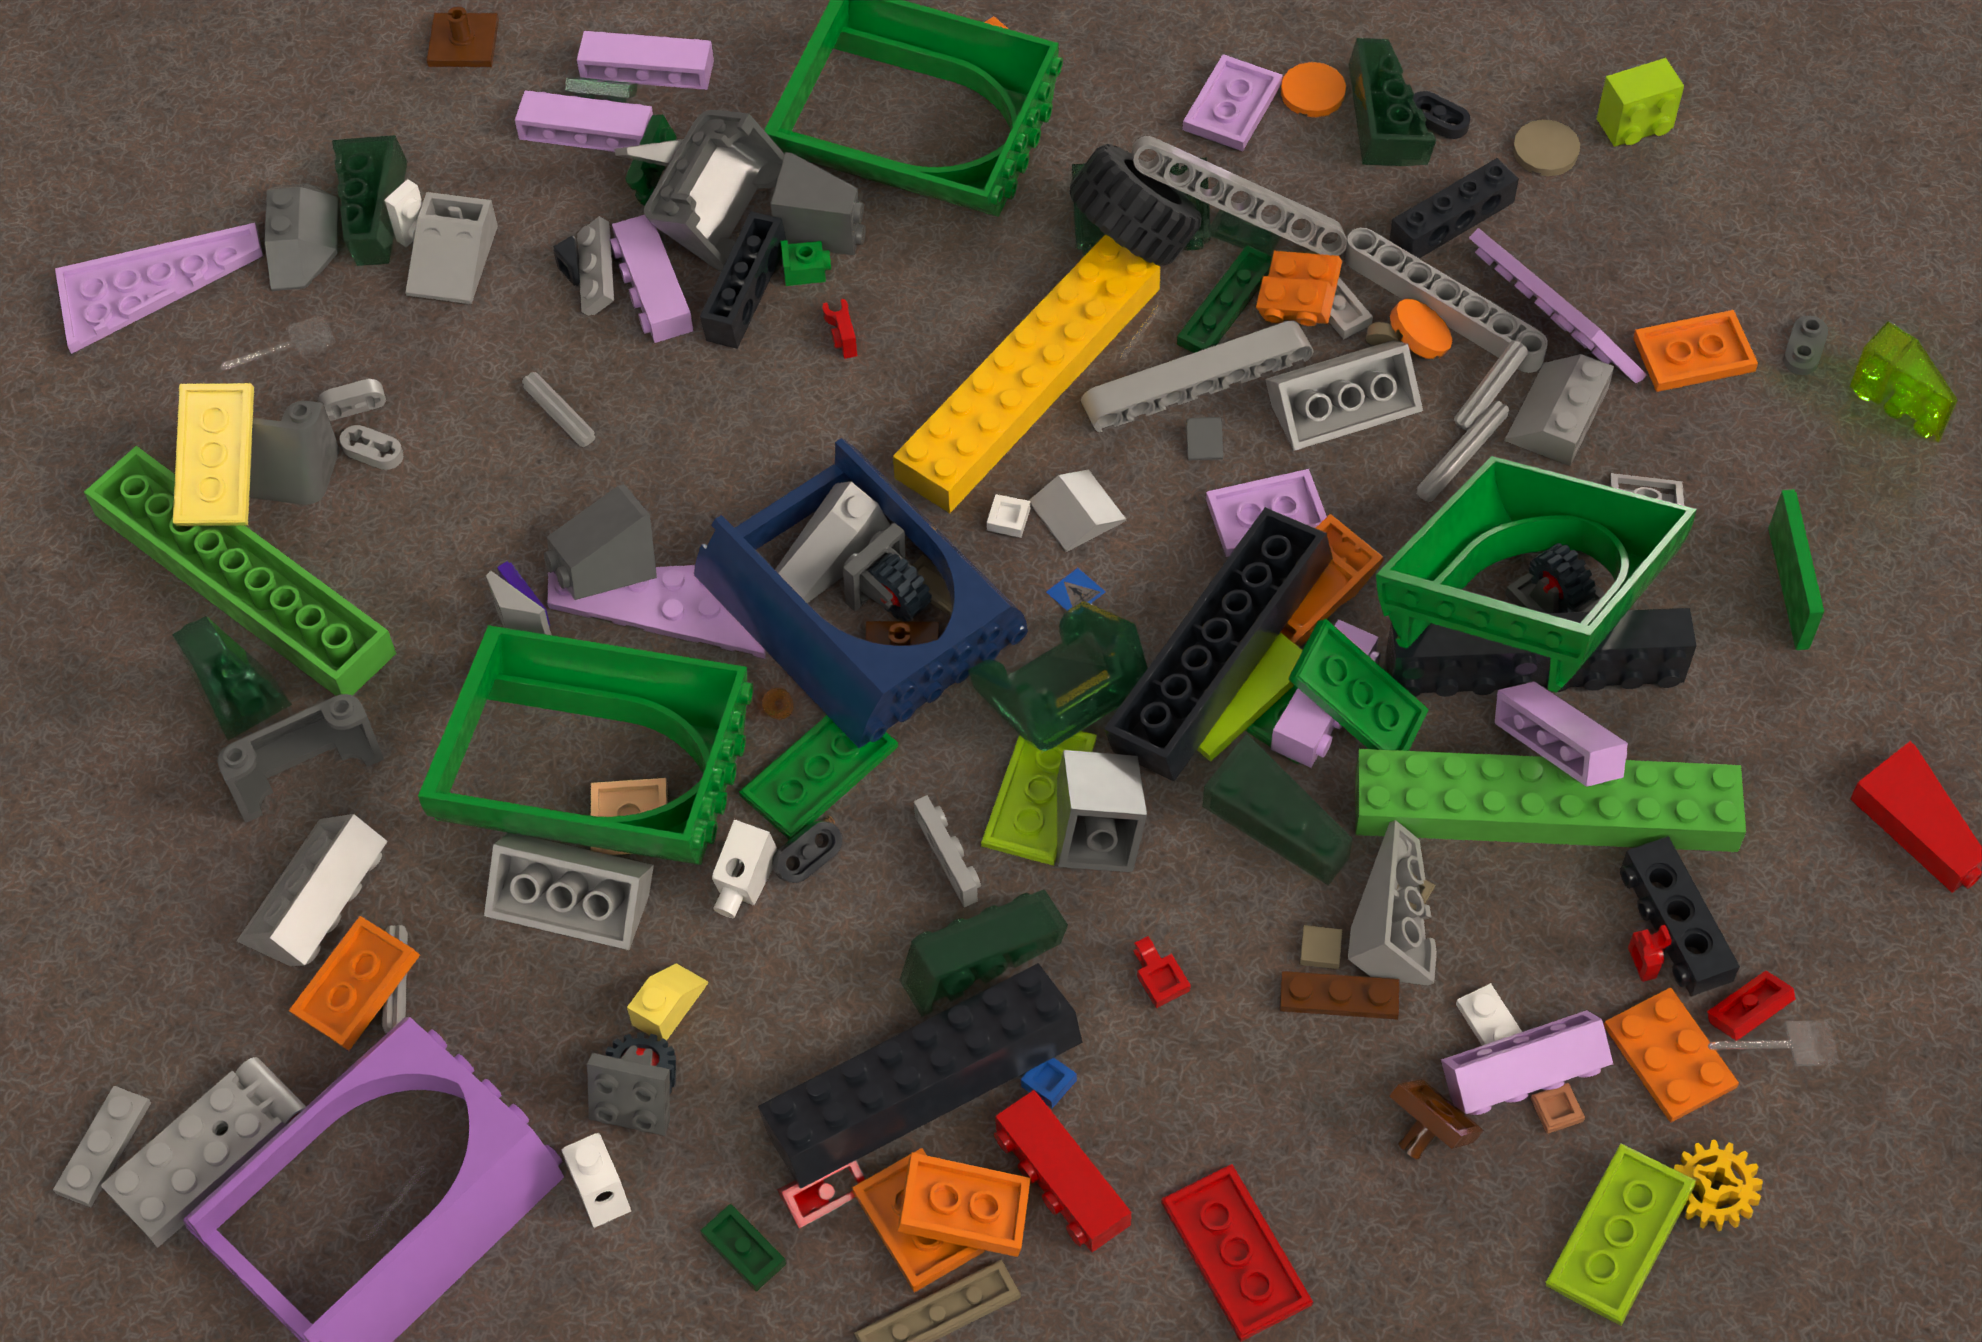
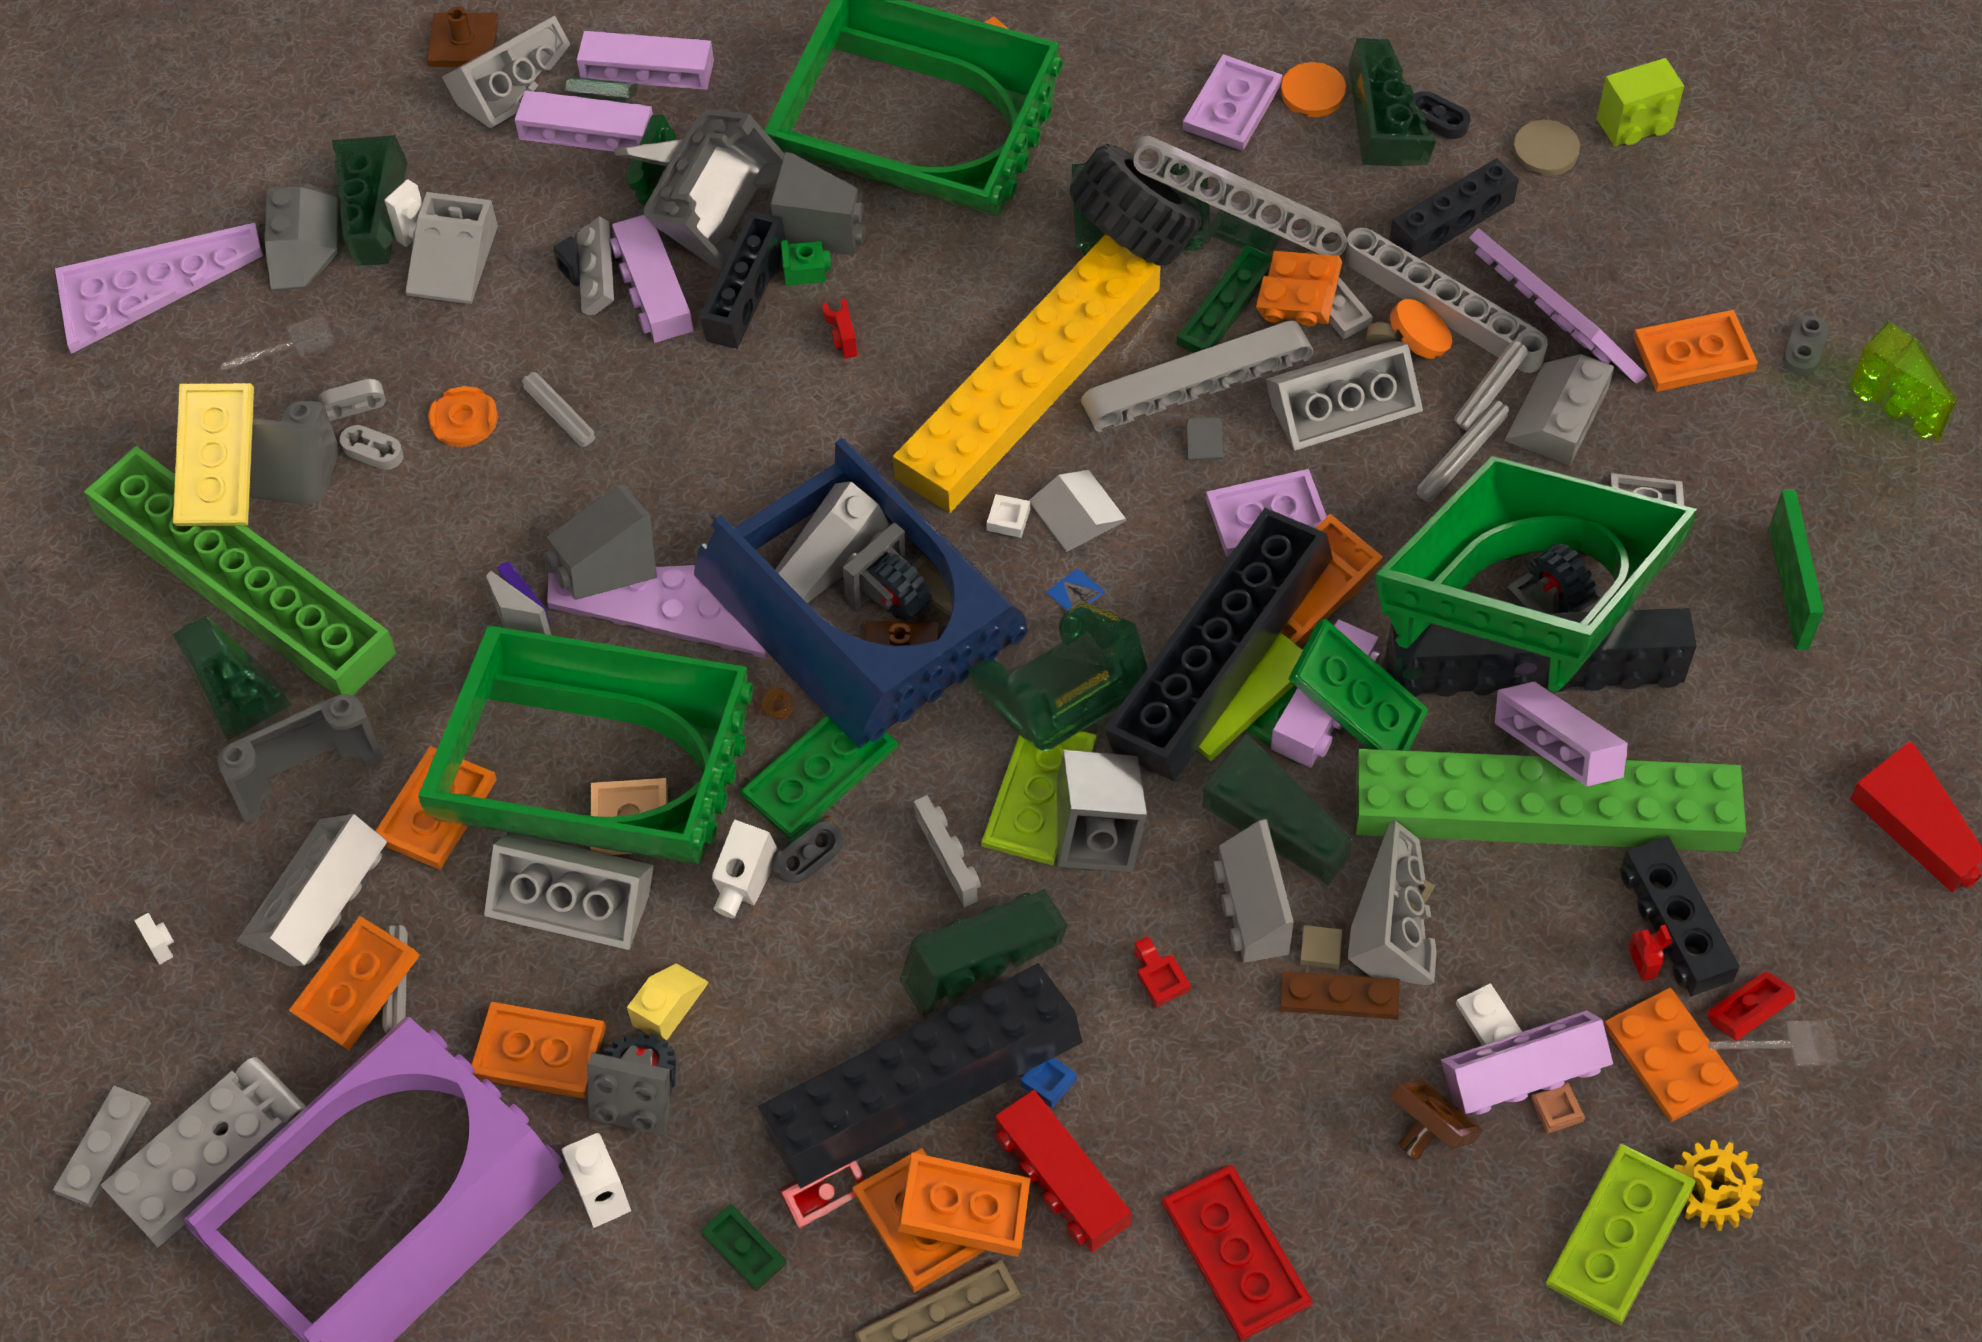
none -> white plate [134,913,174,965]
none -> orange plate [375,746,497,870]
none -> orange tile [428,386,498,447]
none -> light grey wedge [442,16,570,128]
none -> orange plate [471,1002,606,1099]
none -> light grey slope [1213,819,1294,963]

